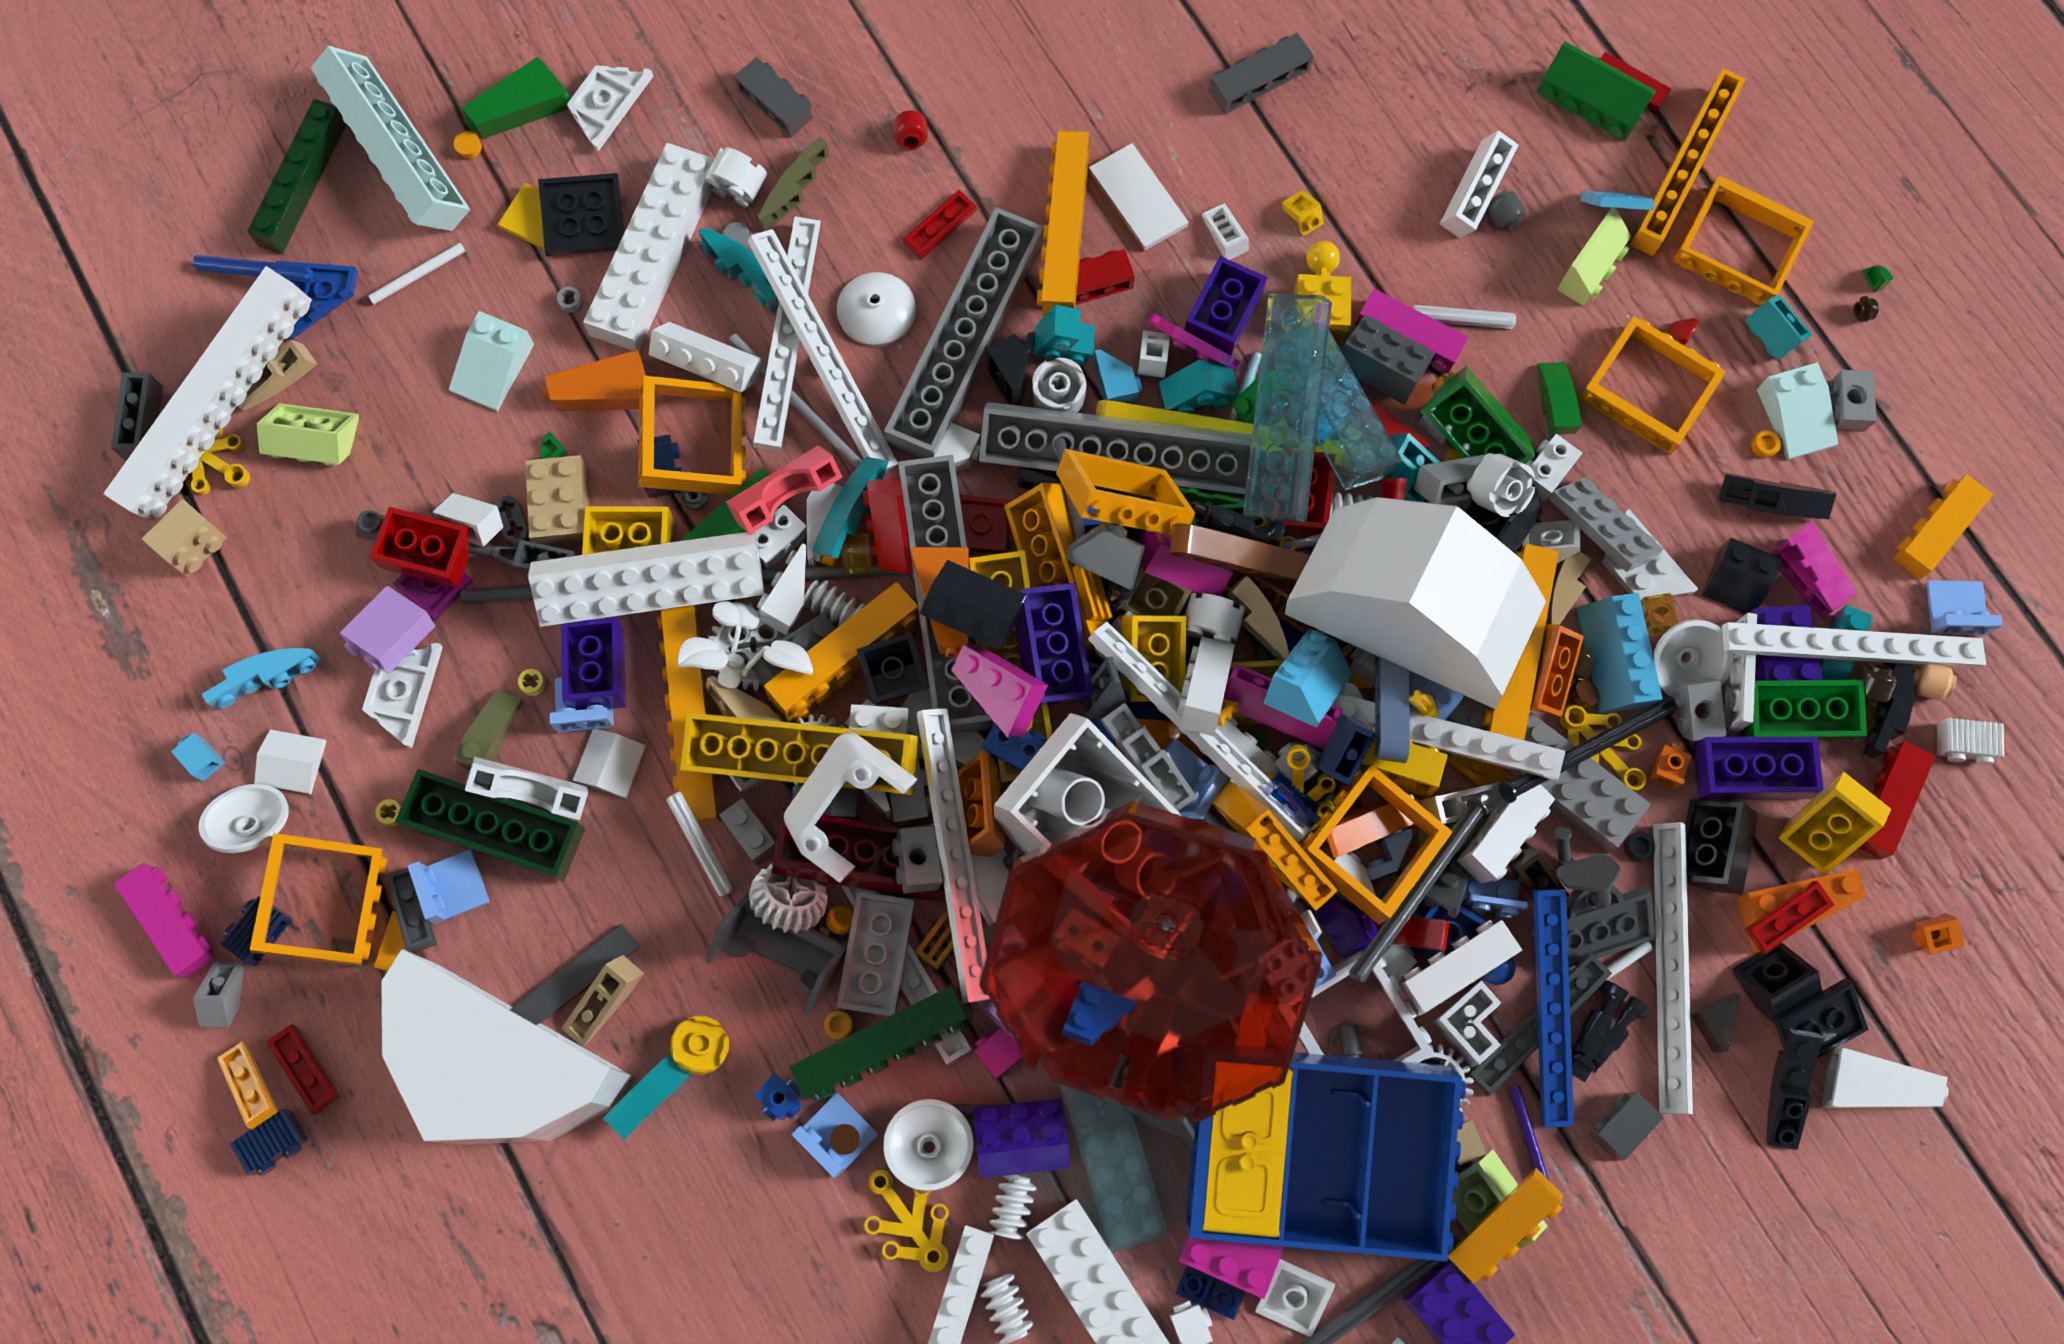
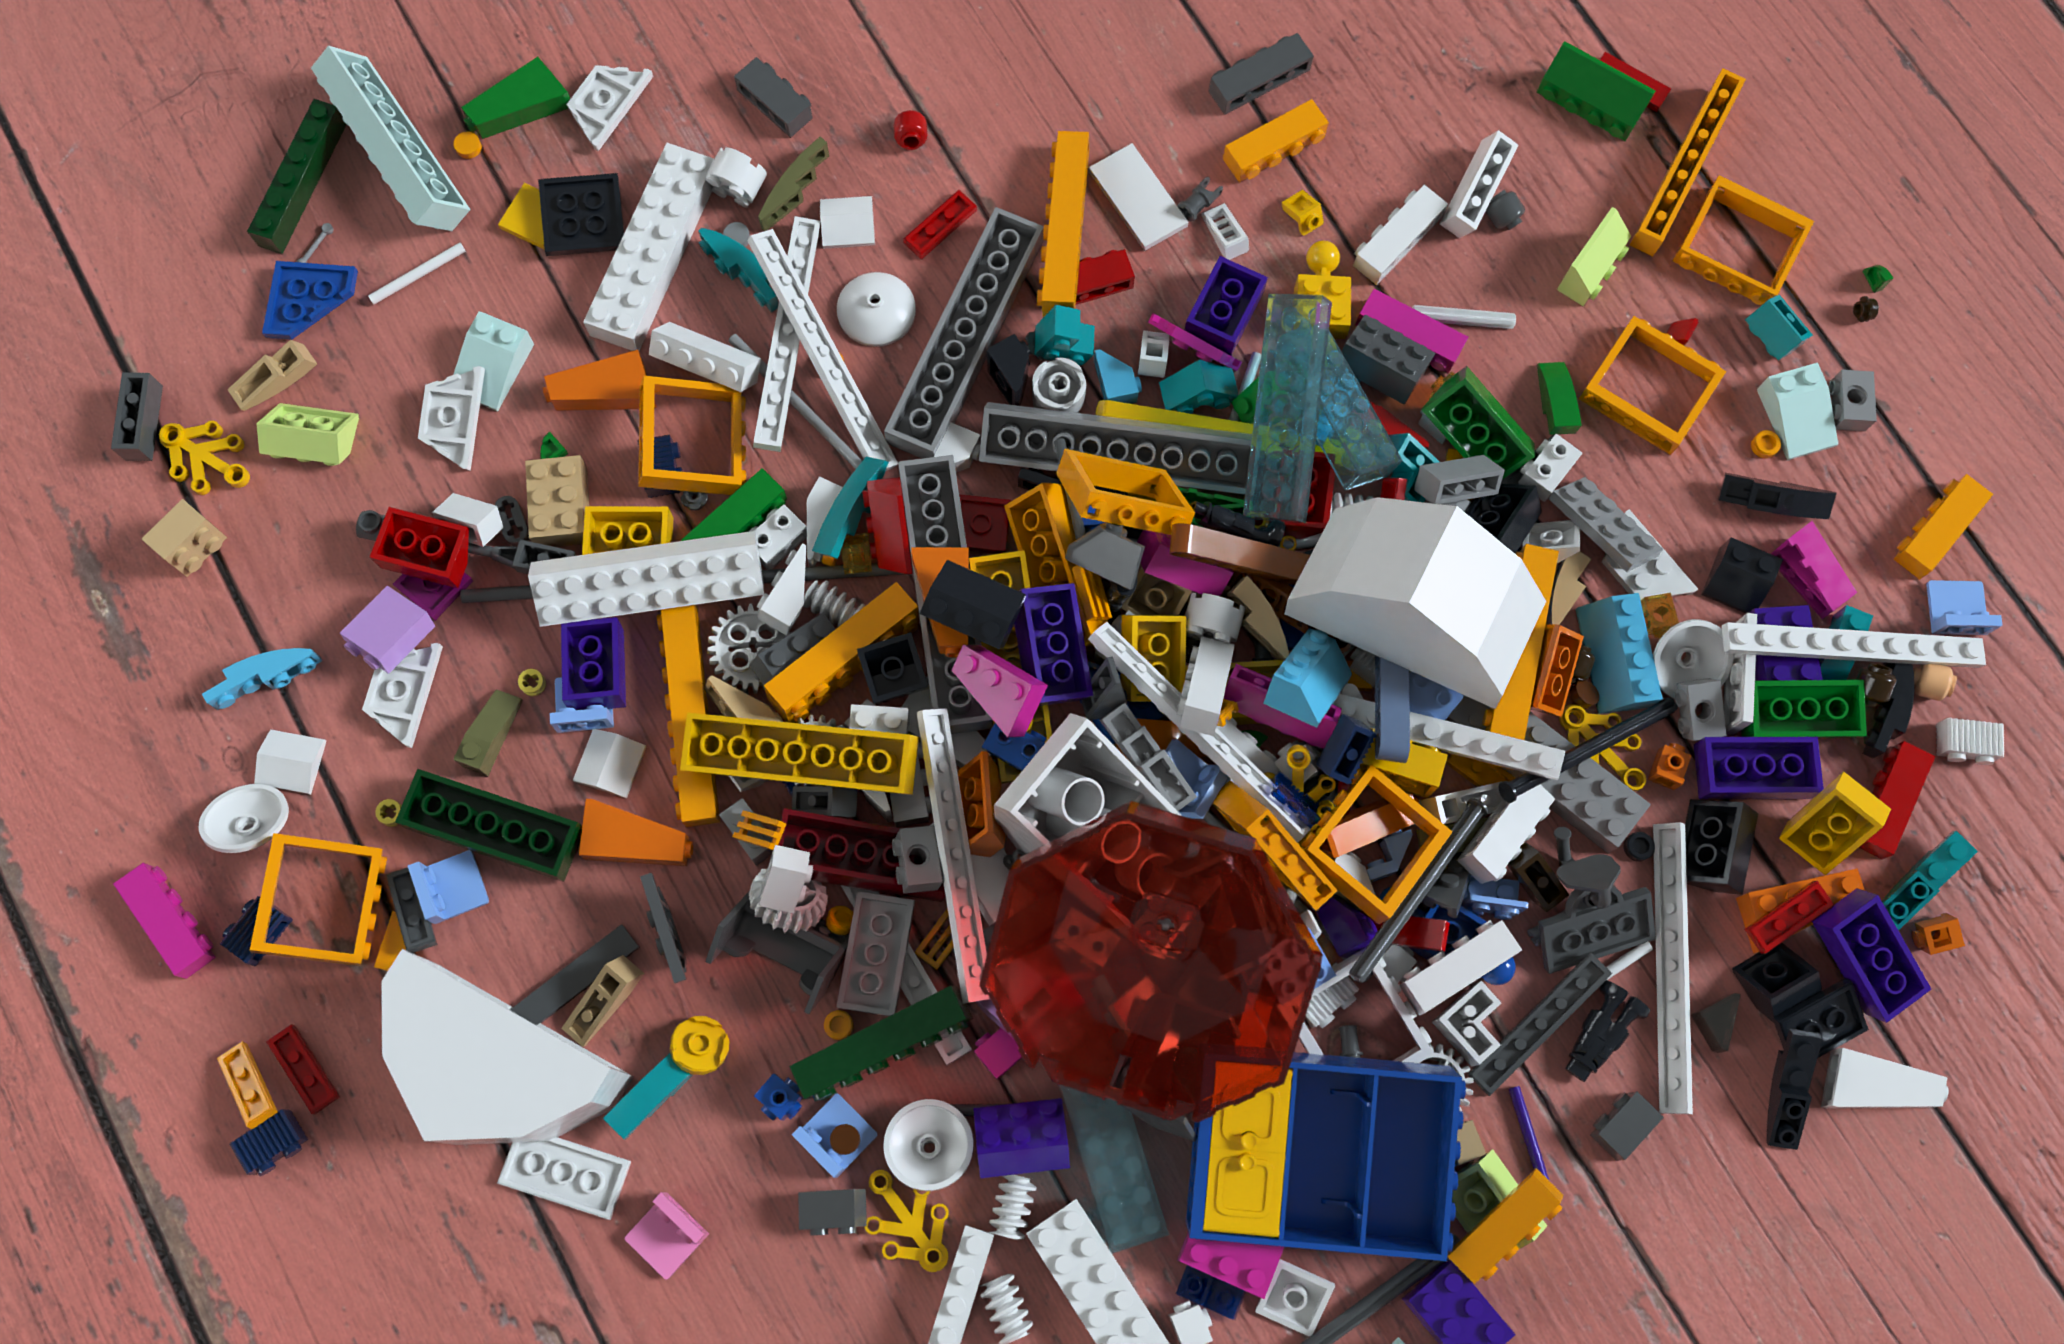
white brick [103,266,312,522] -> none
medium azure brick [171,733,226,782] -> none
blue axle [192,255,314,282] -> none
light grey slope [193,962,244,1028] -> none
white arch [465,757,588,820] -> none
light grey bush [557,286,583,314] -> none
white axle [667,792,733,896] -> none
white plant [677,601,813,688] -> none
coral arch [726,445,842,535] -> none
white windscreen [784,732,918,882] -> none
blue wing [1061,981,1136,1046] -> none
yellow axle [1409,690,1440,718] -> none
white brick [1467,453,1535,517] -> none
blue plate [1533,889,1574,1128] -> none
medium azure tile [1580,191,1655,210] -> none
none -> light grey hinge [296,223,334,263]
none -> white wing [418,366,485,471]
none -> white tile [497,1137,631,1220]
none -> orange slope [579,798,694,866]
none -> bright pink bracket [625,1192,709,1279]
none -> dark grey wing [640,873,687,984]
none -> light orange tile [732,810,786,850]
none -> white brick [759,845,813,913]
none -> dark grey brick [798,1189,867,1236]
none -> white slope [820,196,875,249]
none -> dark grey piece [1177,177,1223,222]
none -> light orange brick [1223,99,1329,182]
none -> white brick [1296,963,1359,1028]
none -> white brick [1353,185,1448,285]
none -> dark purple brick [1812,888,1932,1023]
none -> teal slope [1882,831,1978,931]

